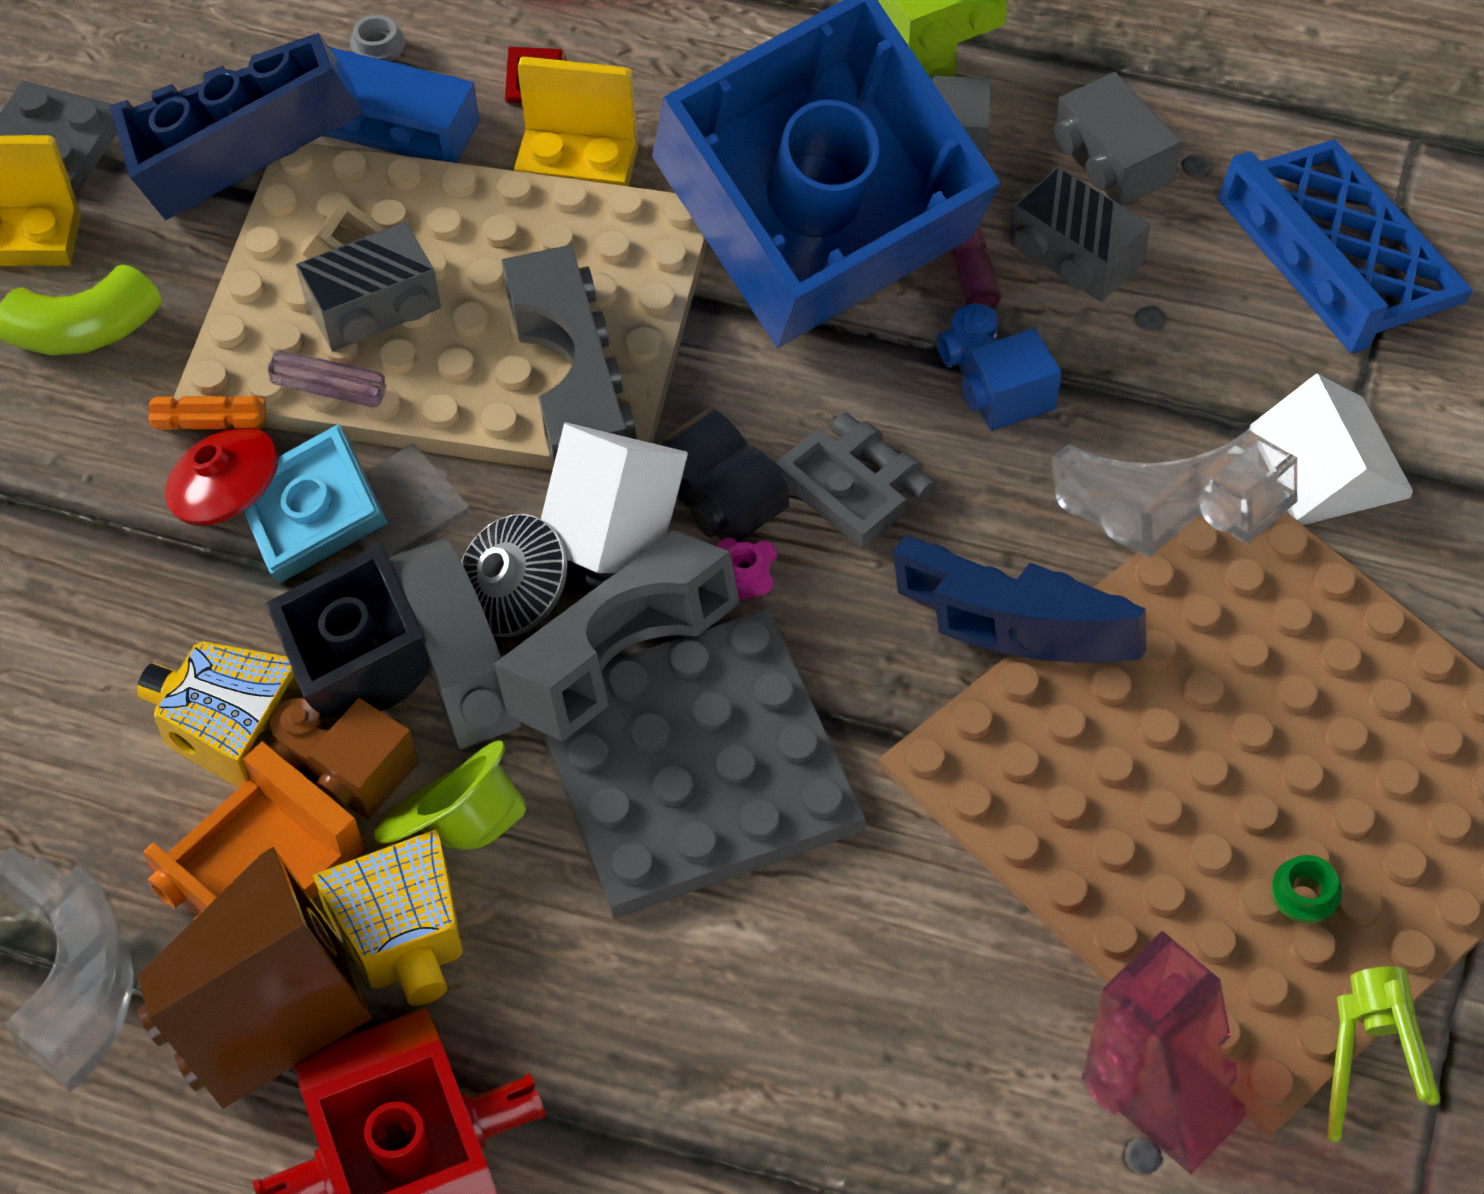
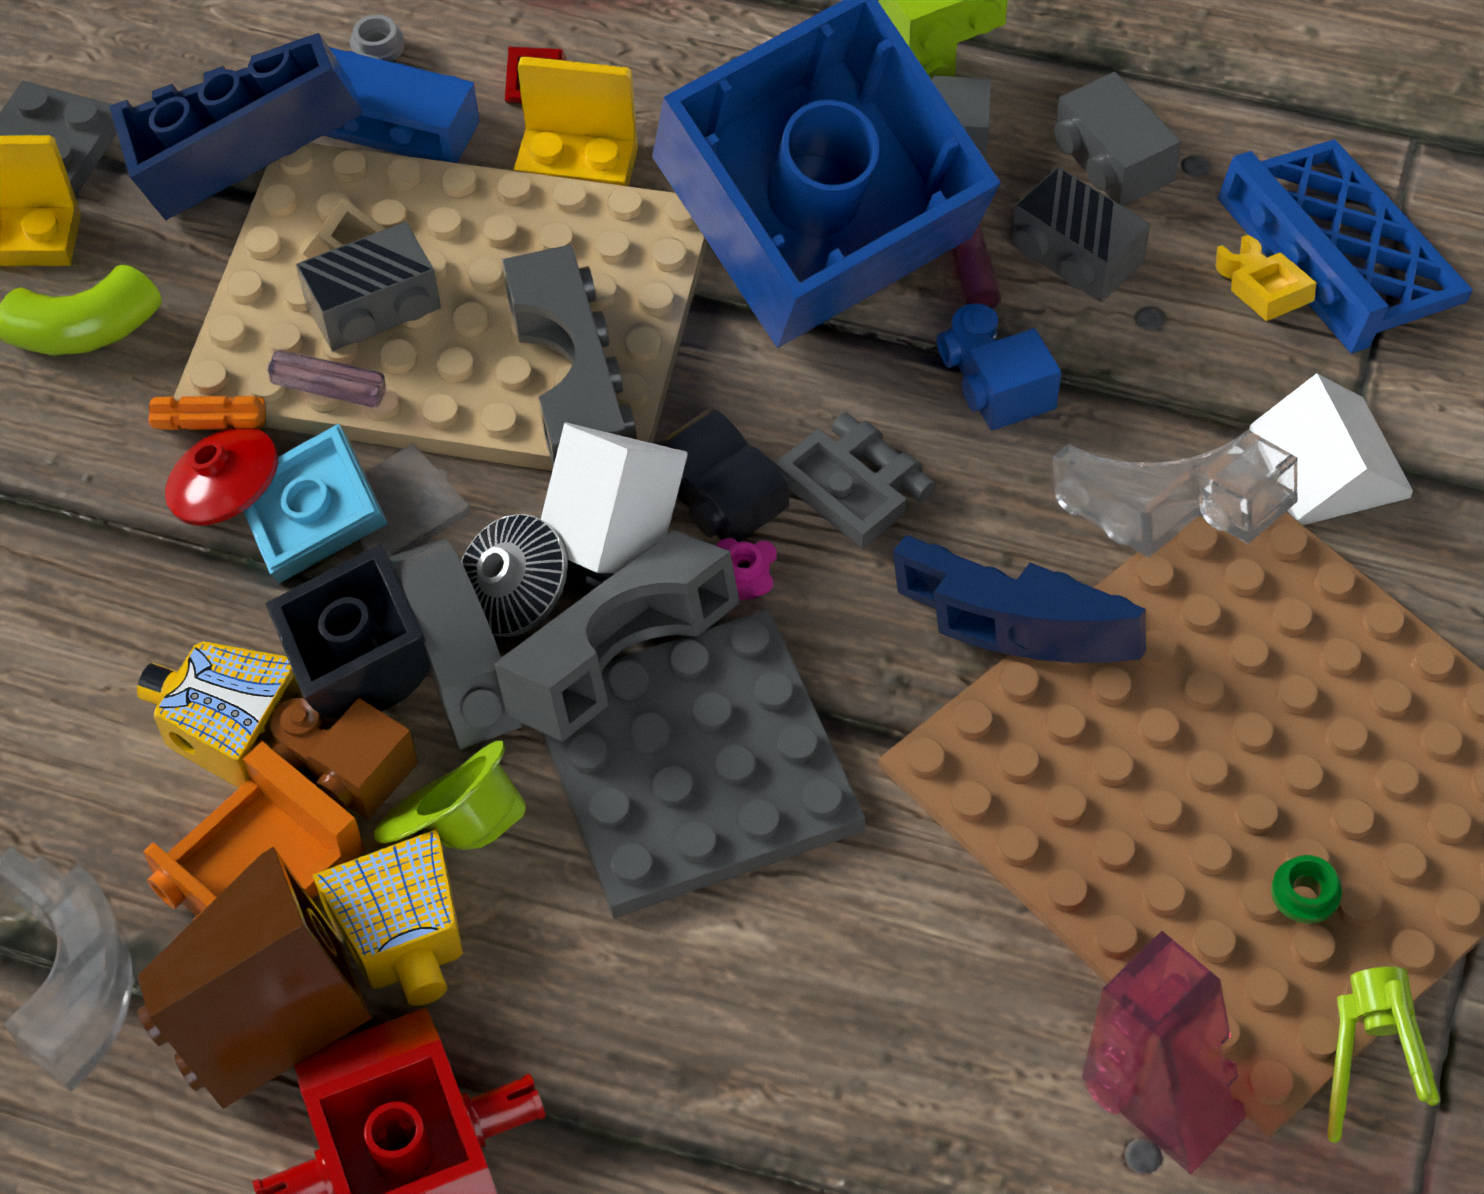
none -> yellow plate [1215,235,1317,322]

